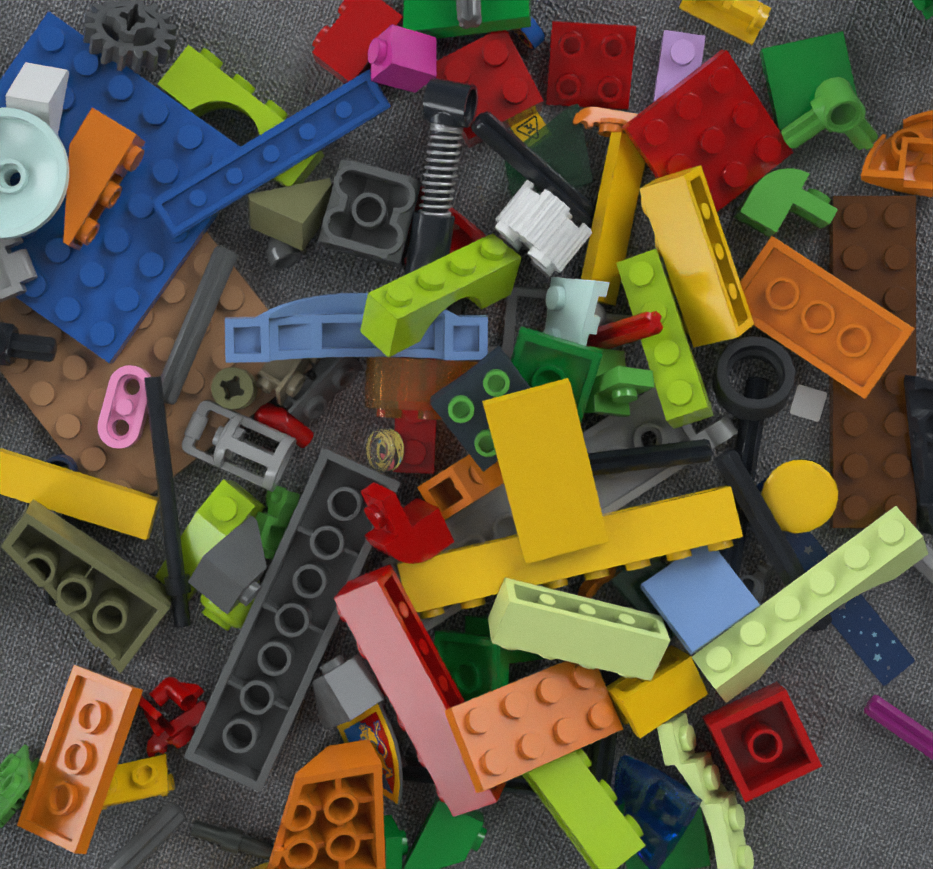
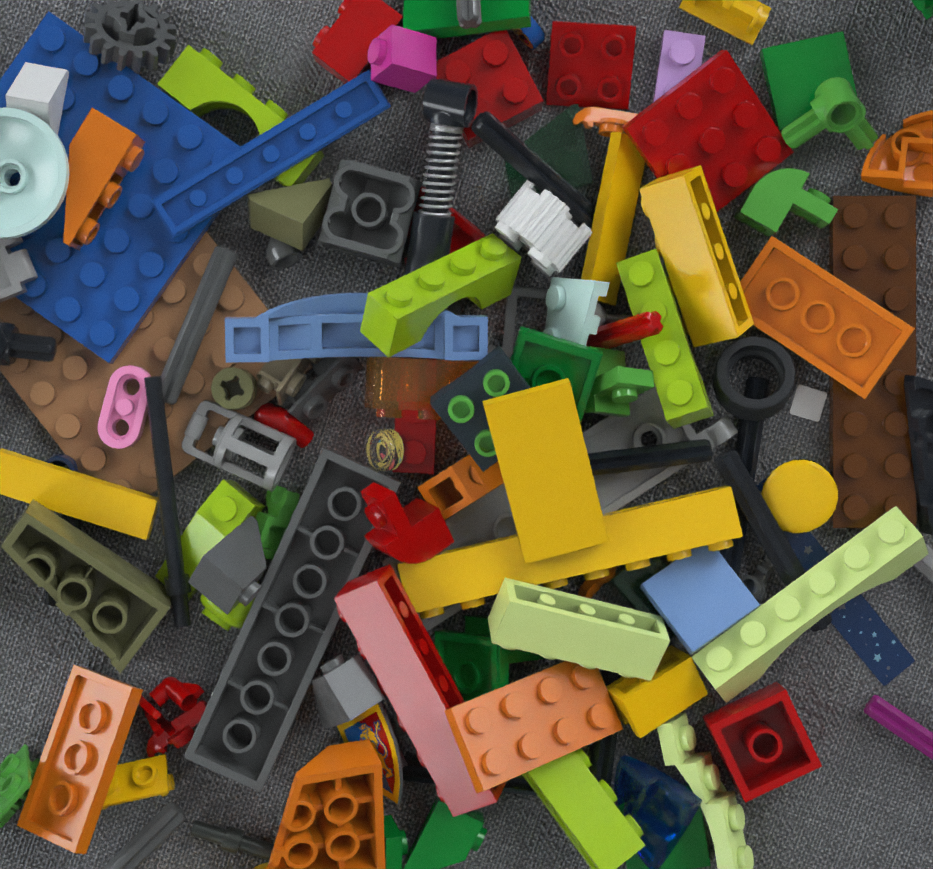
yellow sticker [511,113,552,149] -> none

